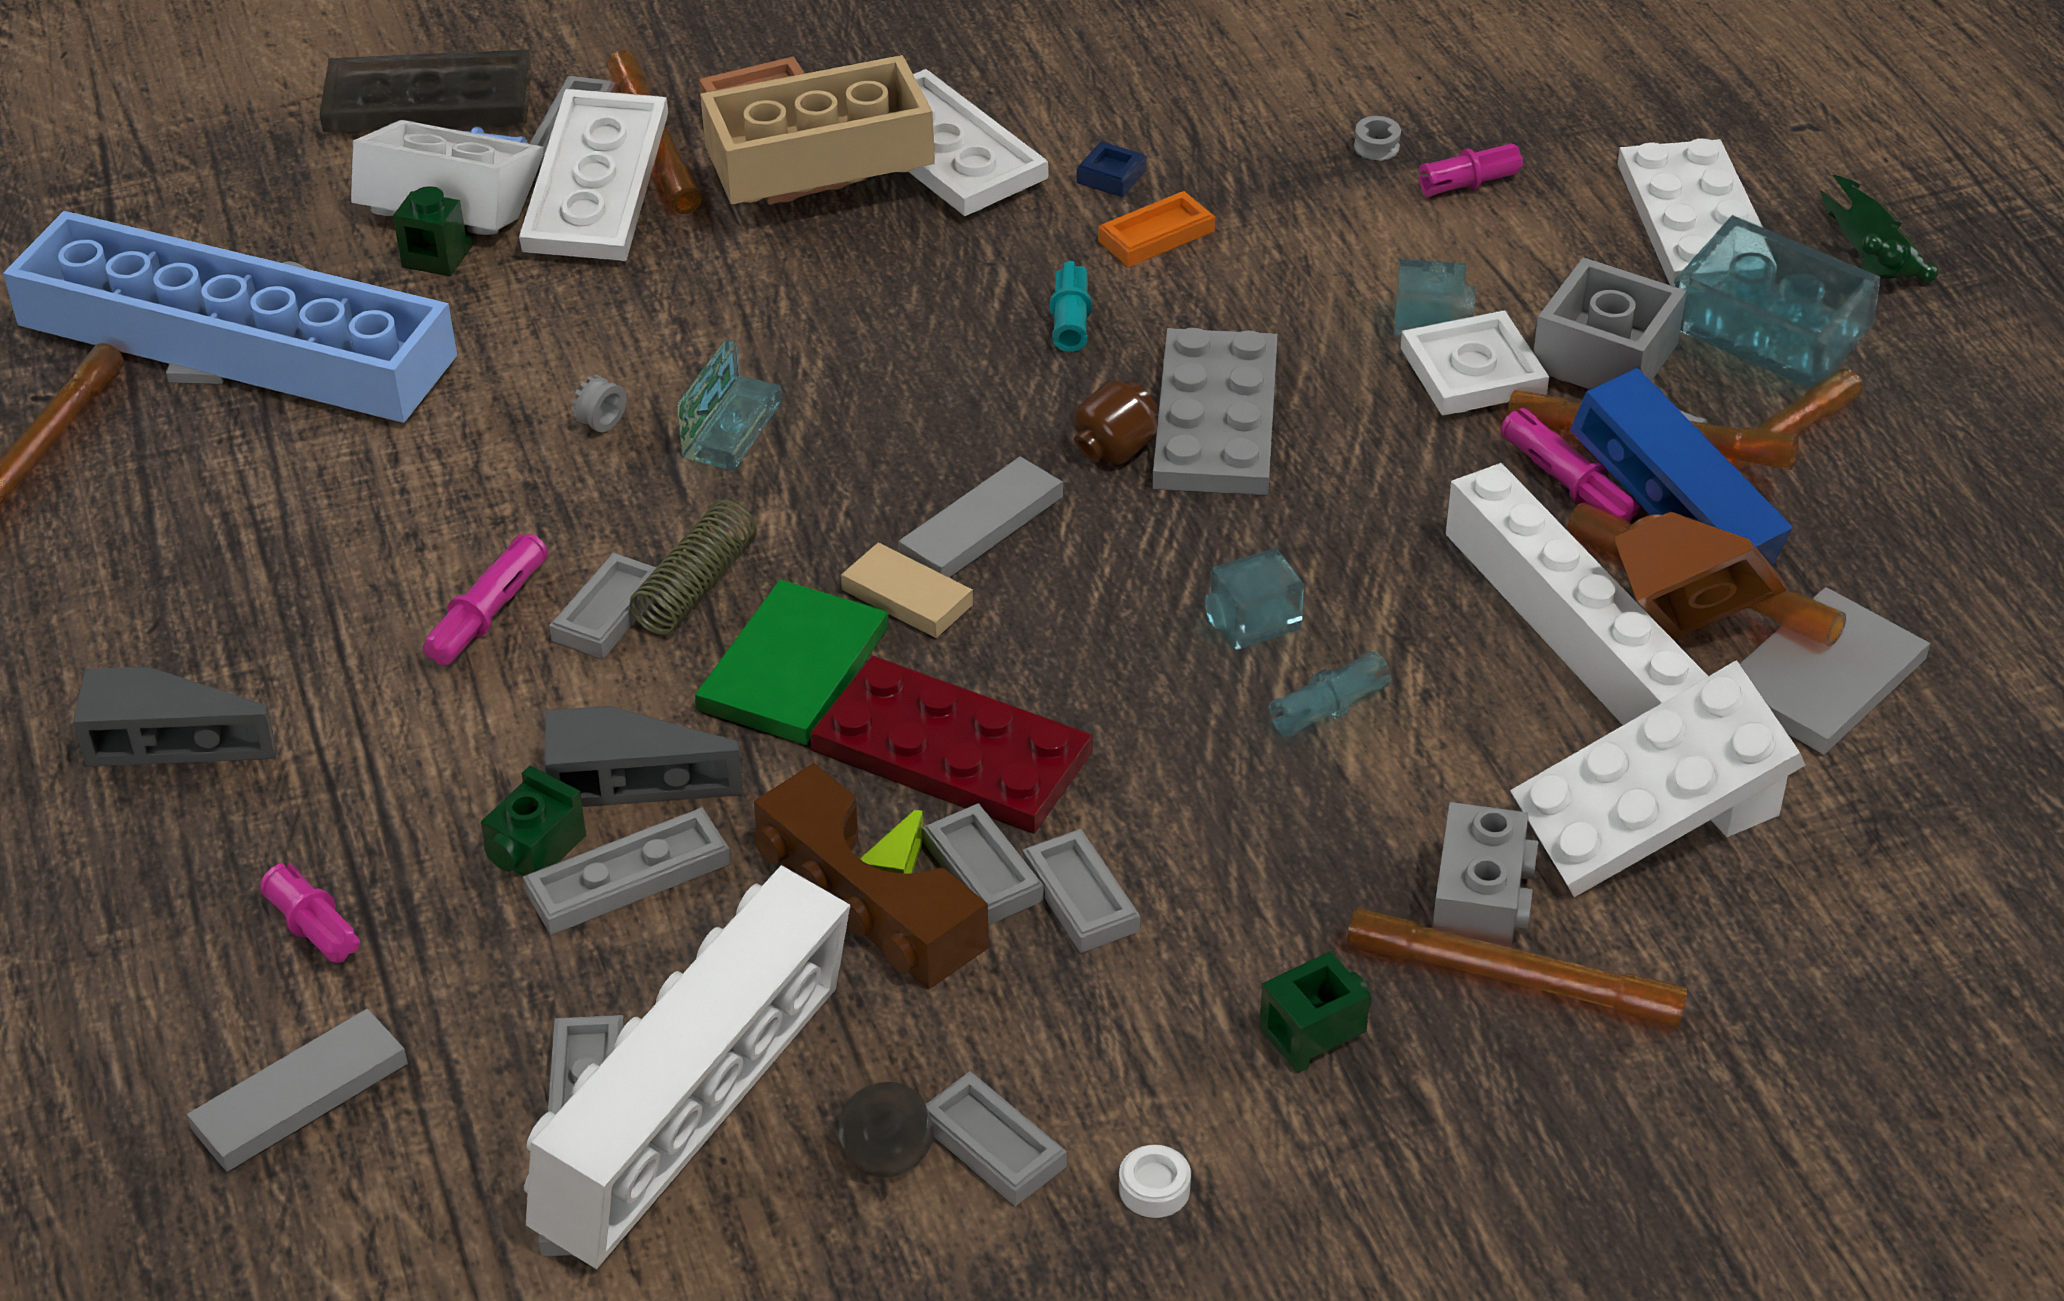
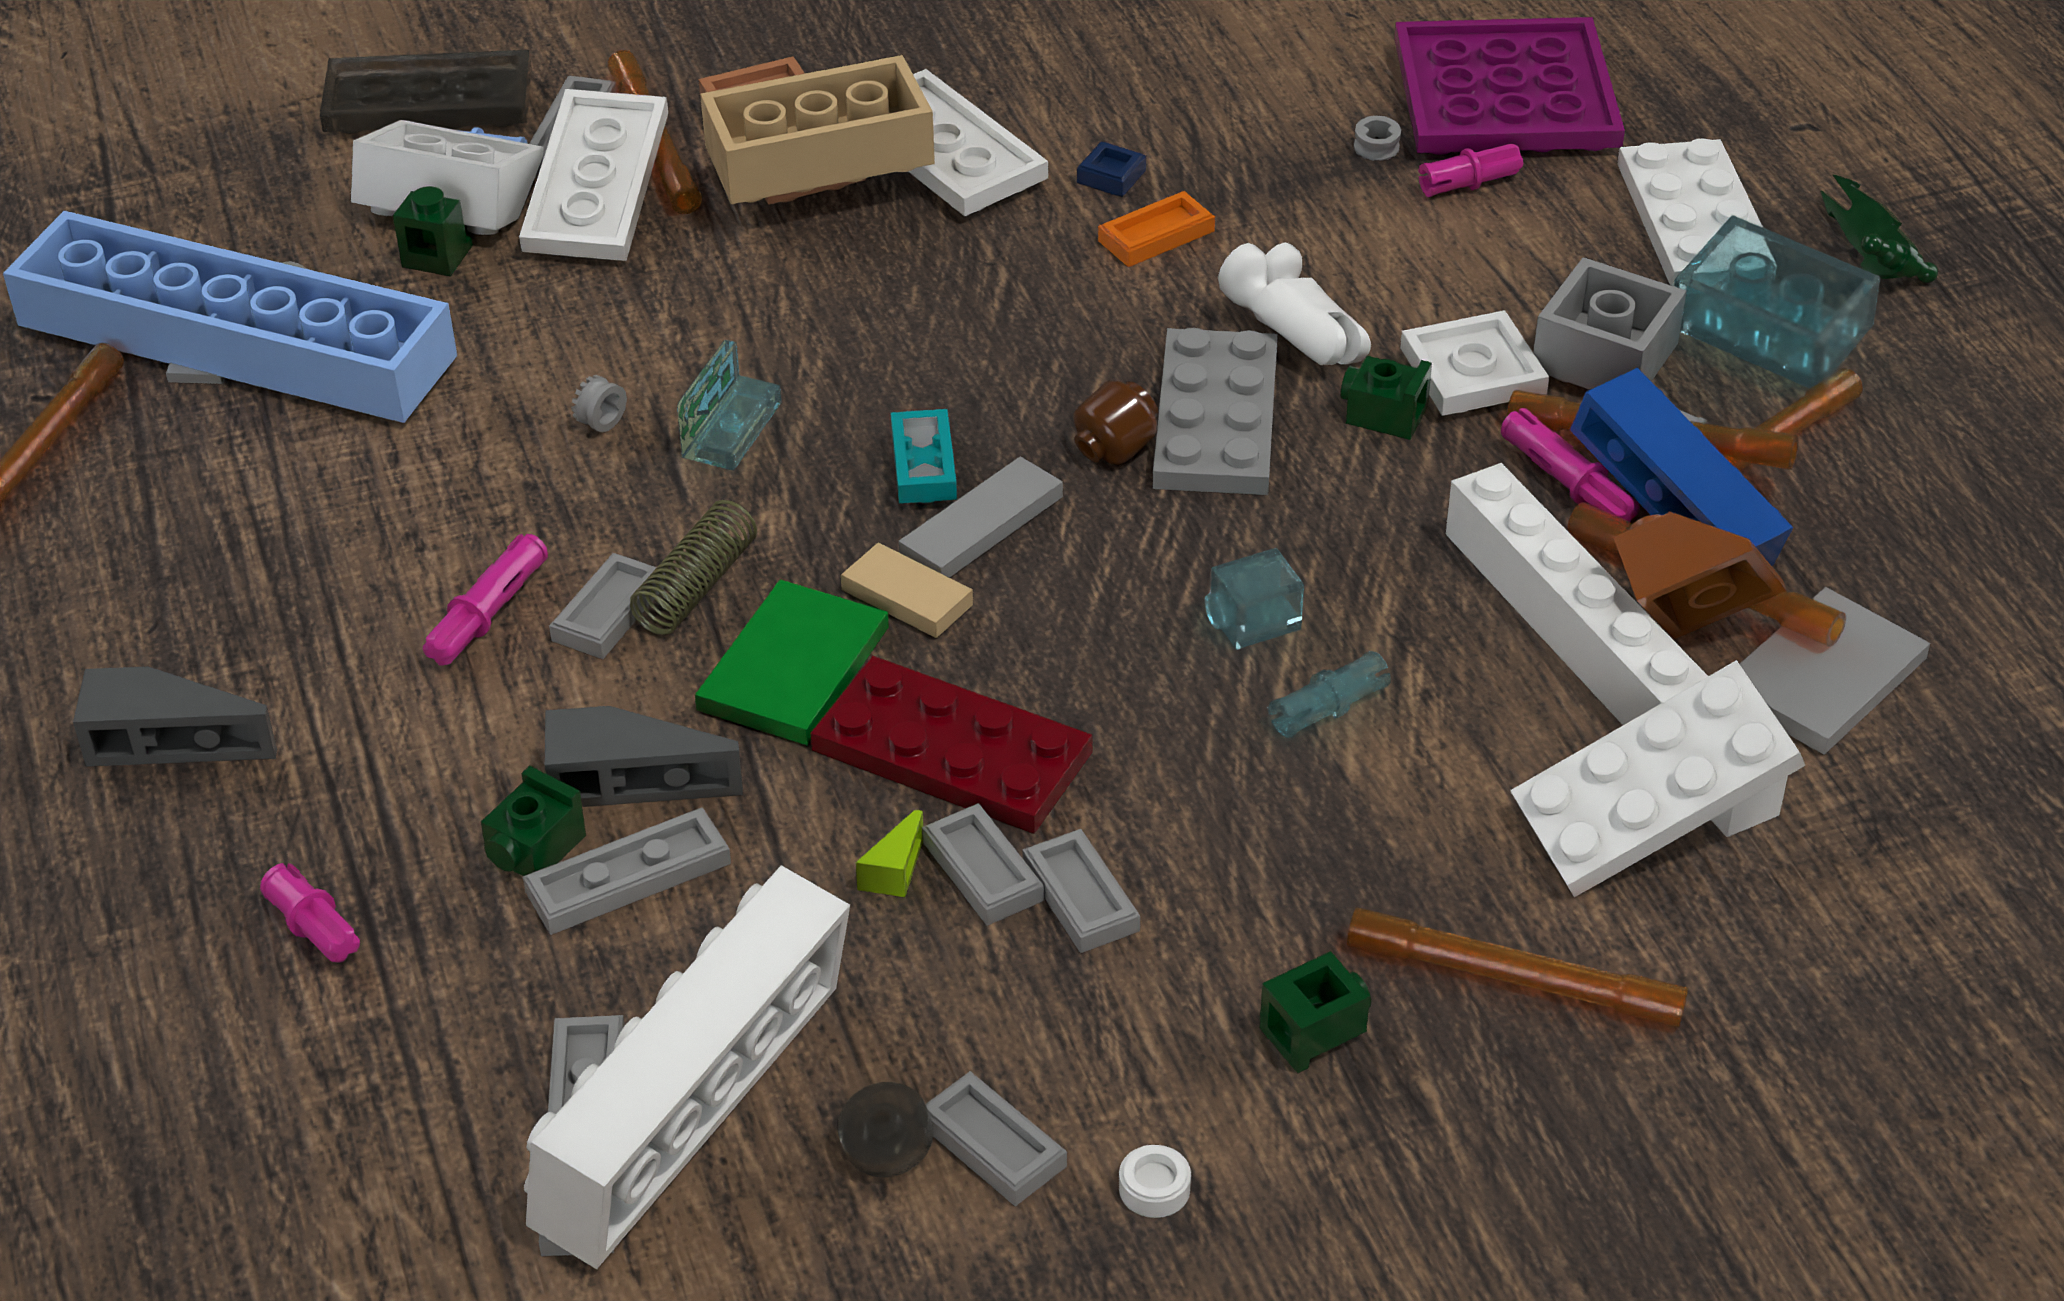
light grey tile [187,1008,408,1172] -> none
reddish brown arch [754,763,989,990] -> none
teal axle [1049,261,1092,352] -> none
clear light blue brick [1394,259,1475,337] -> none
light grey brick [1431,802,1538,954] -> none
none -> teal piece [891,409,957,503]
none -> white piece [1218,242,1371,365]
none -> dark green brick [1340,356,1432,440]
none -> magenta plate [1394,17,1625,155]

